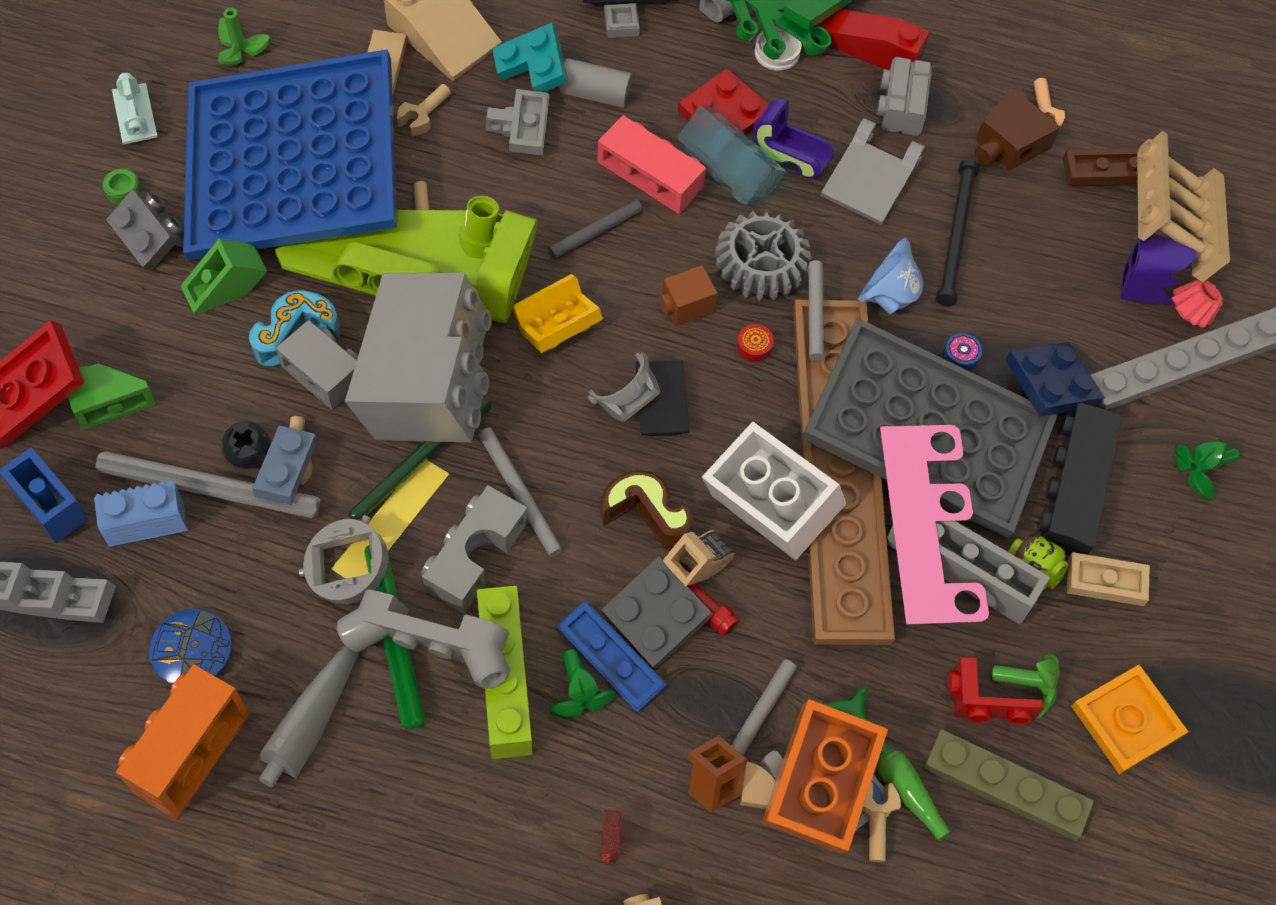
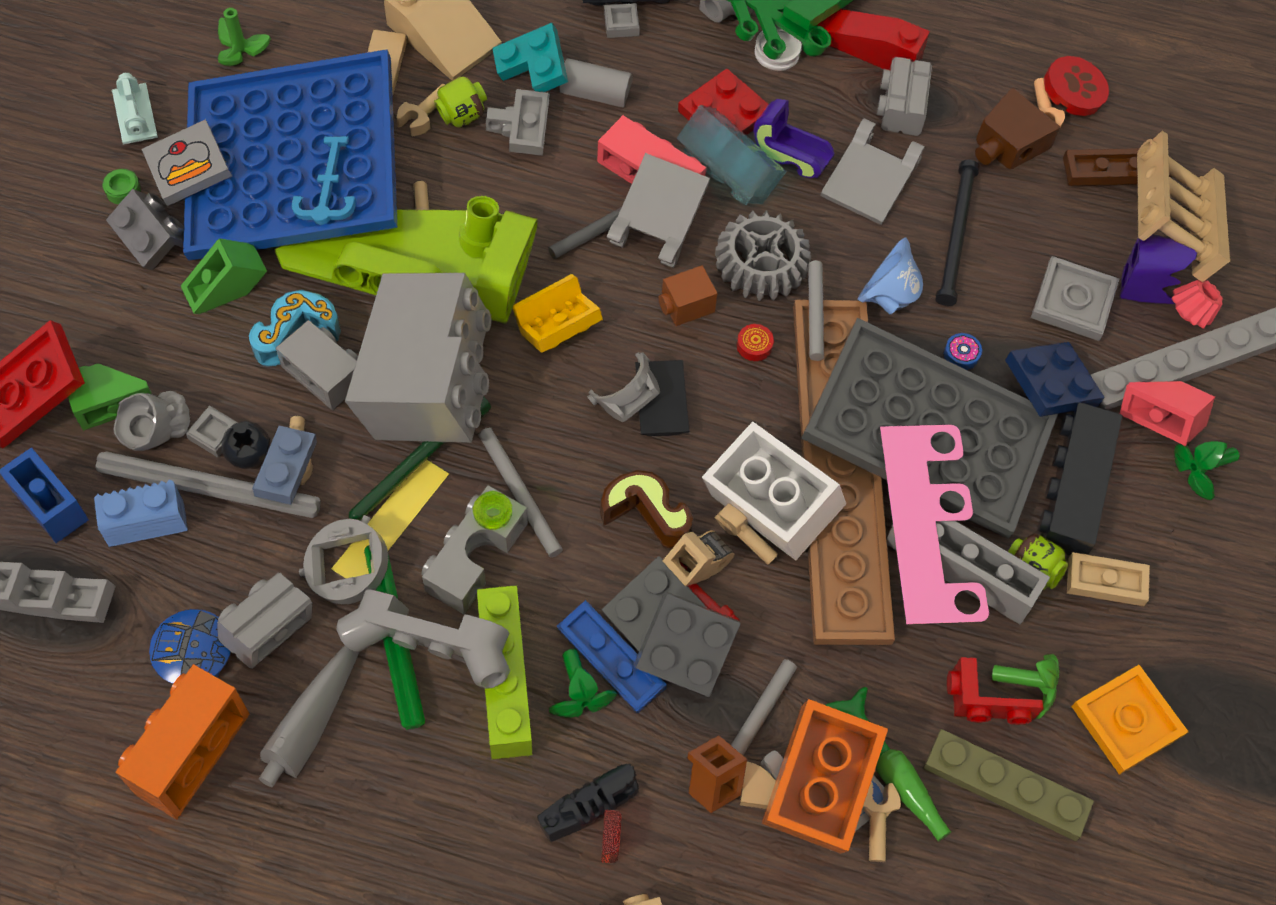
none -> light grey hair [114,391,190,451]
none -> light grey tile [142,119,232,206]
none -> light grey tile [186,406,238,457]
none -> light grey brick [217,573,312,668]
none -> dark azure piece [292,136,357,225]
none -> lime head [434,76,487,128]
none -> clear neon green plate [473,491,513,530]
none -> black hinge [537,763,639,842]
none -> light grey flag [607,153,710,269]
none -> dark grey plate [634,591,741,697]
none -> tan bar [714,503,778,565]
none -> light grey plate [1031,256,1120,341]
none -> red tile [1043,56,1109,116]
none -> coral slope [1119,381,1215,446]

